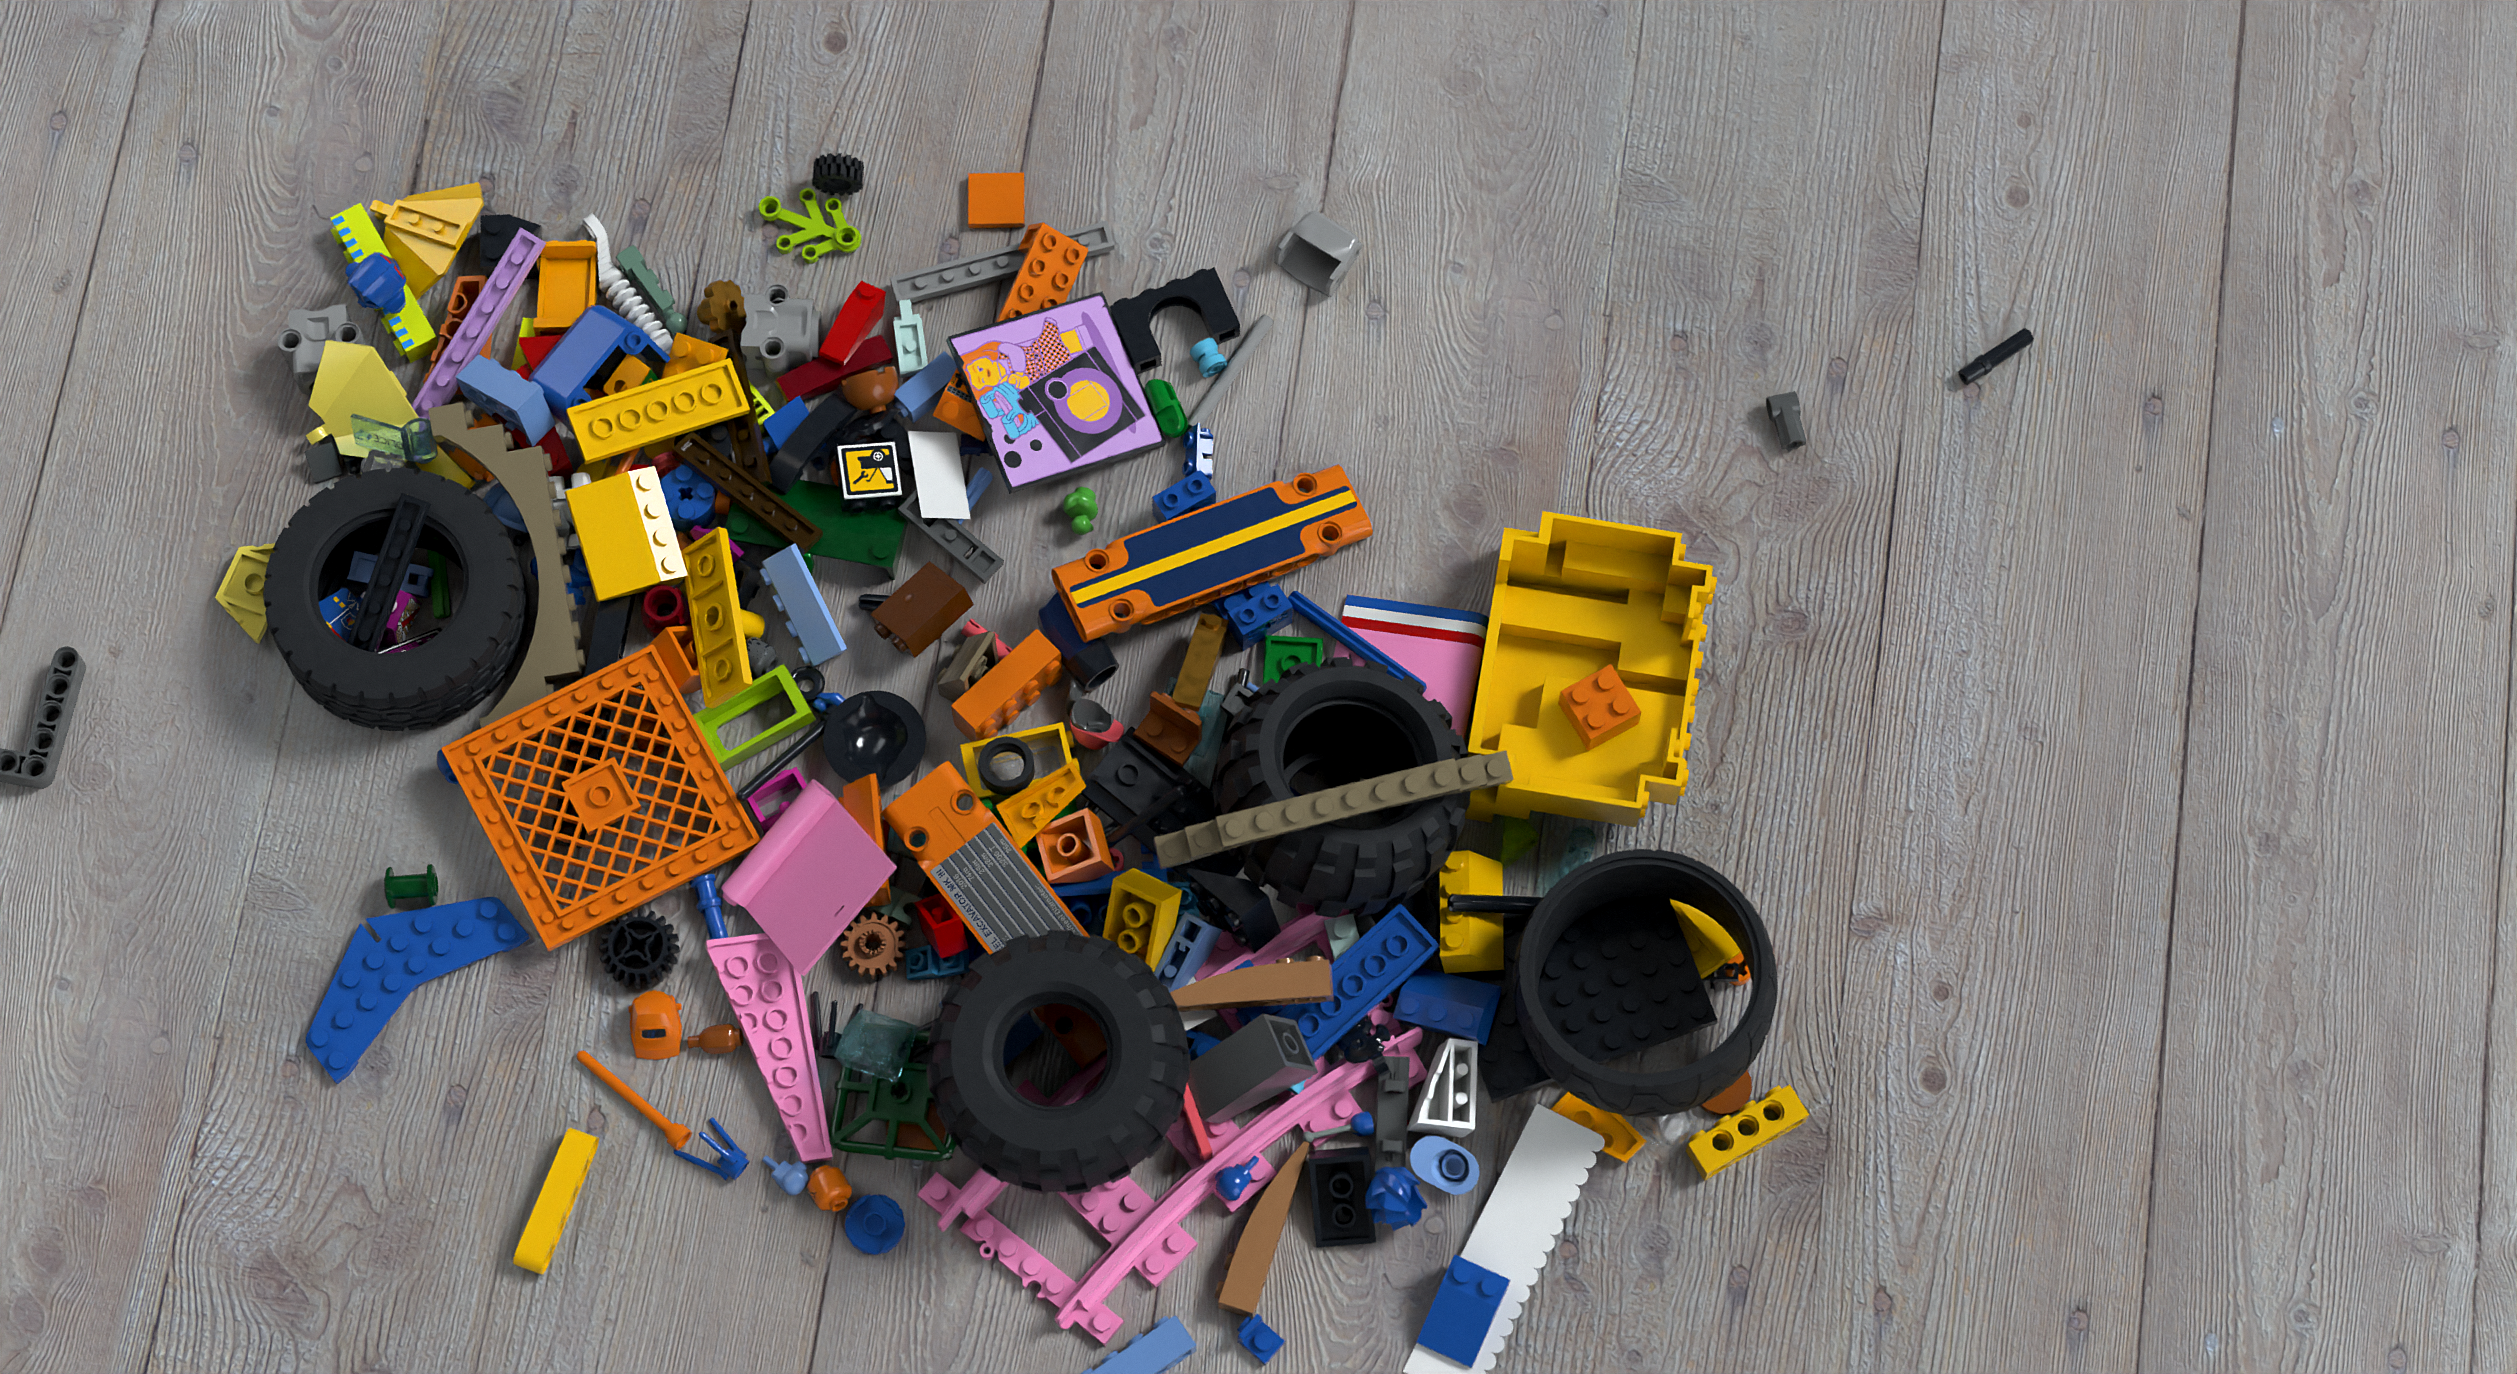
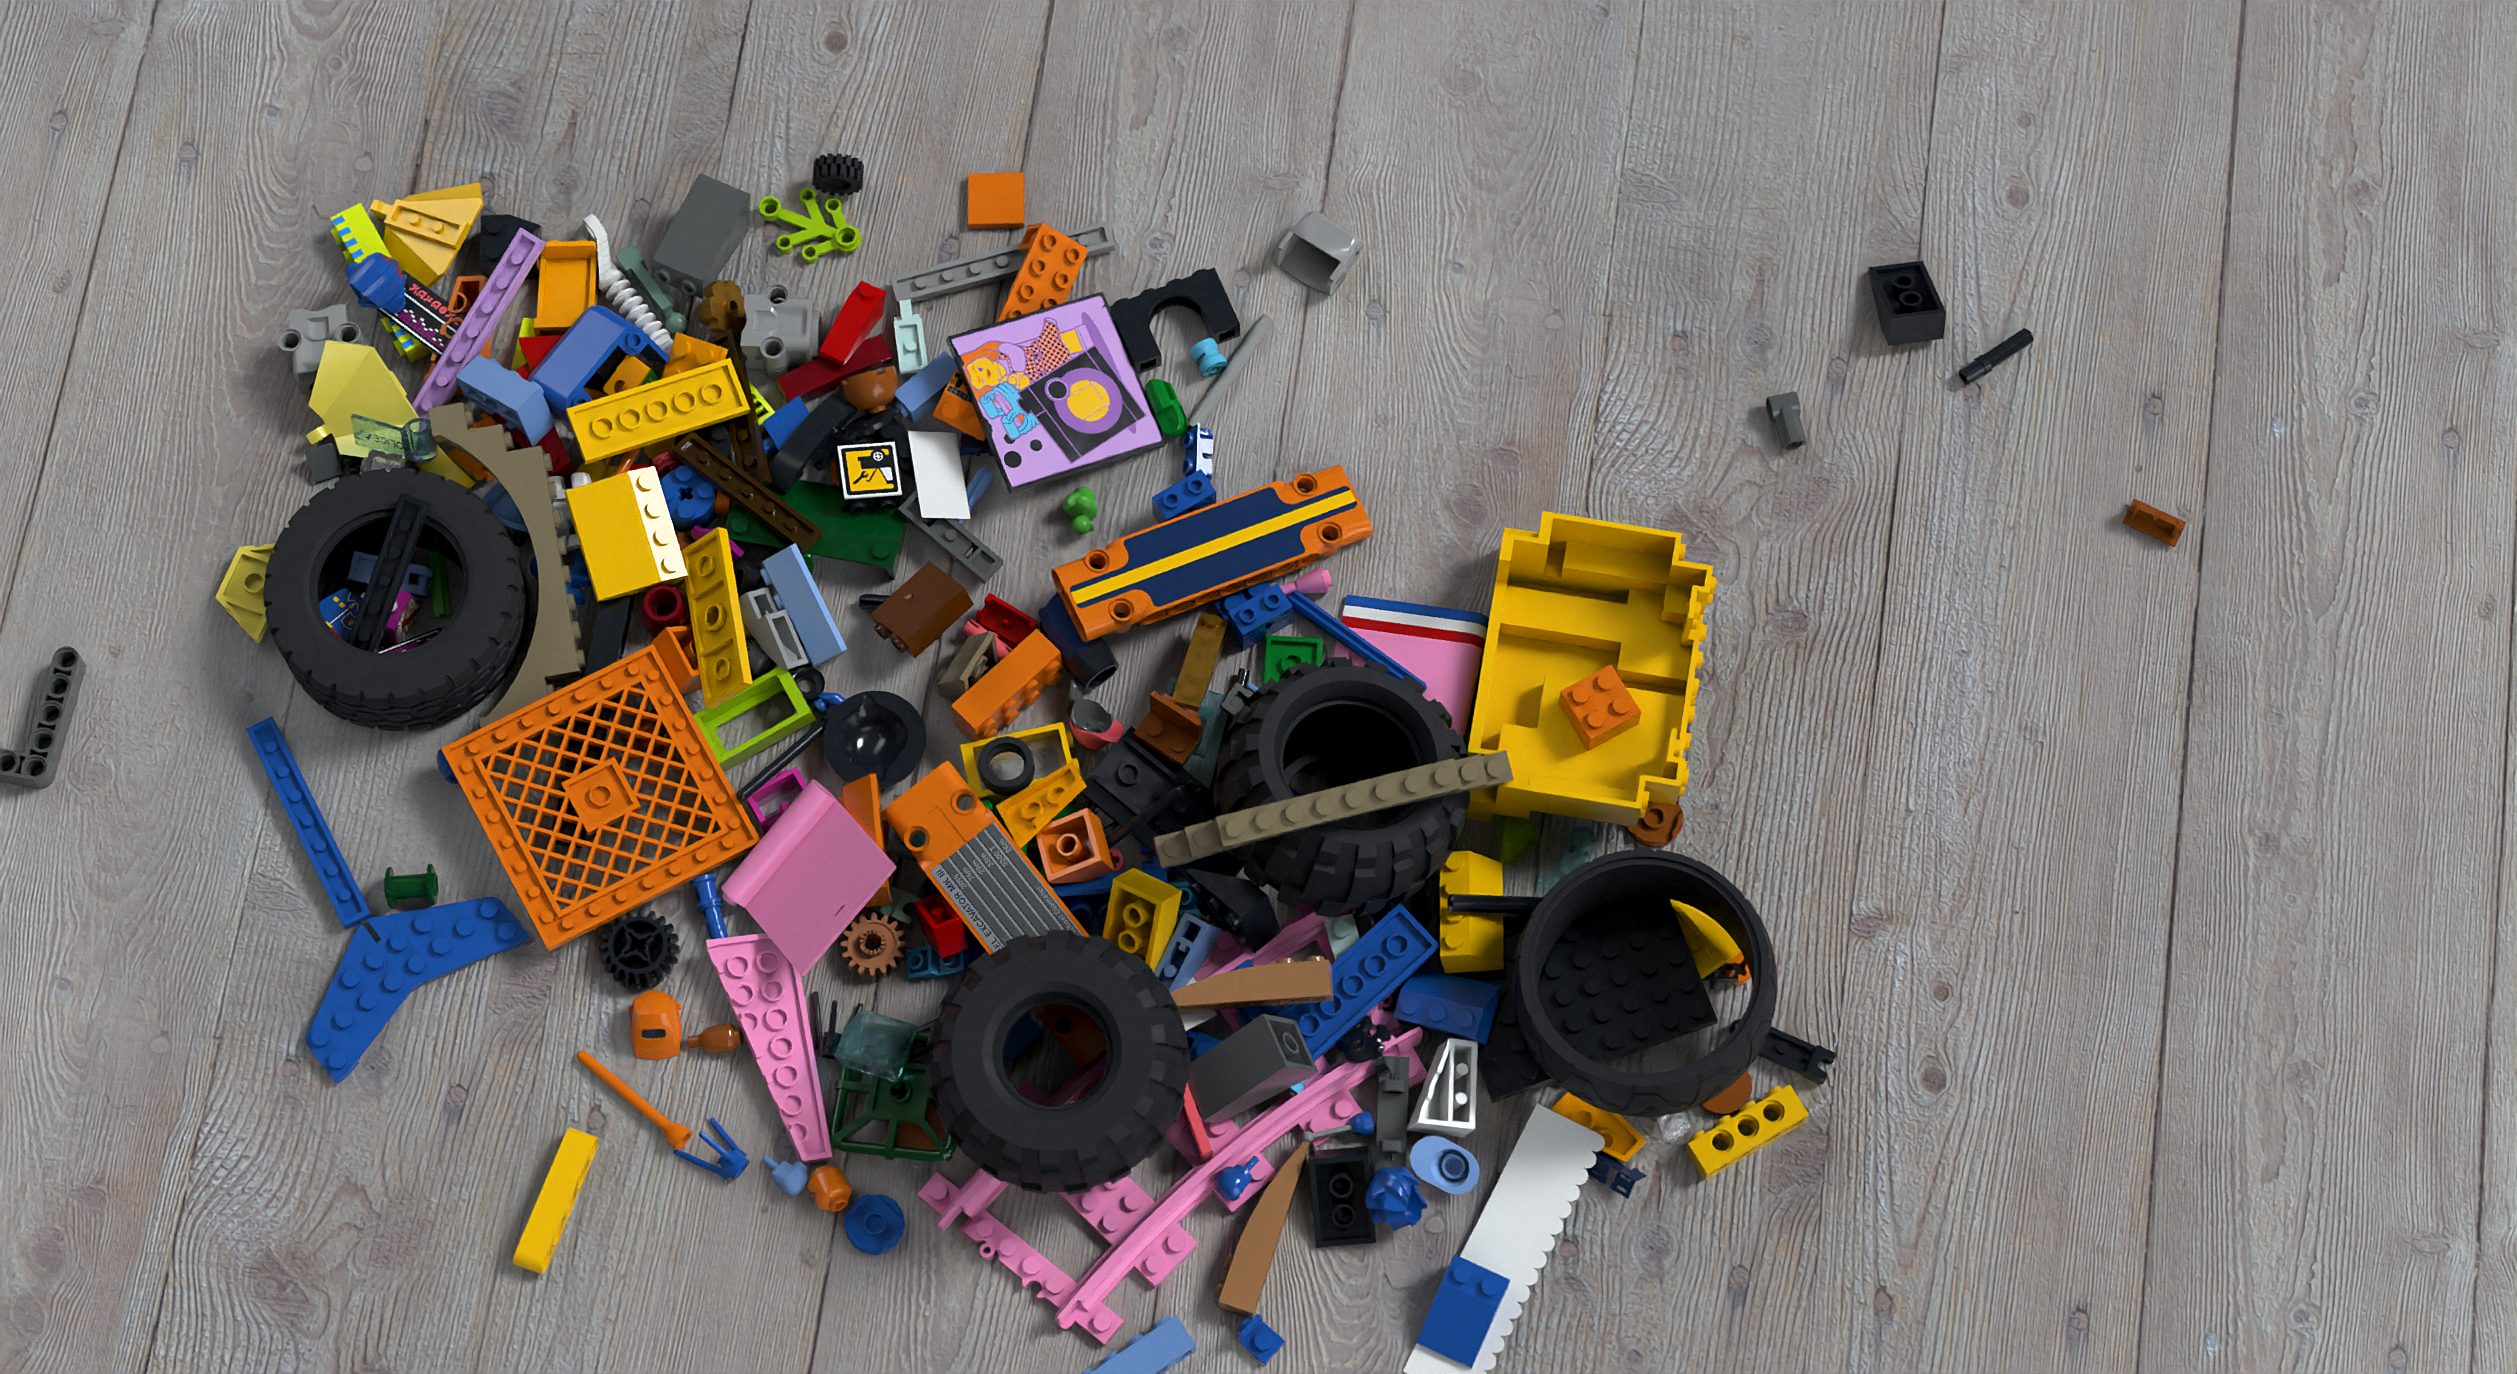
none -> blue plate [246,716,372,930]
none -> black sticker [376,270,466,358]
none -> dark grey slope [652,173,750,299]
none -> light grey slope [738,587,809,671]
none -> red hinge [976,593,1039,649]
none -> bright pink cone [1280,565,1333,596]
none -> dark blue piece [1587,1152,1647,1199]
none -> dark orange tile [1626,801,1684,848]
none -> black plate [1728,1019,1836,1084]
none -> black slope [1868,261,1946,346]
none -> dark orange hinge [2122,499,2186,547]

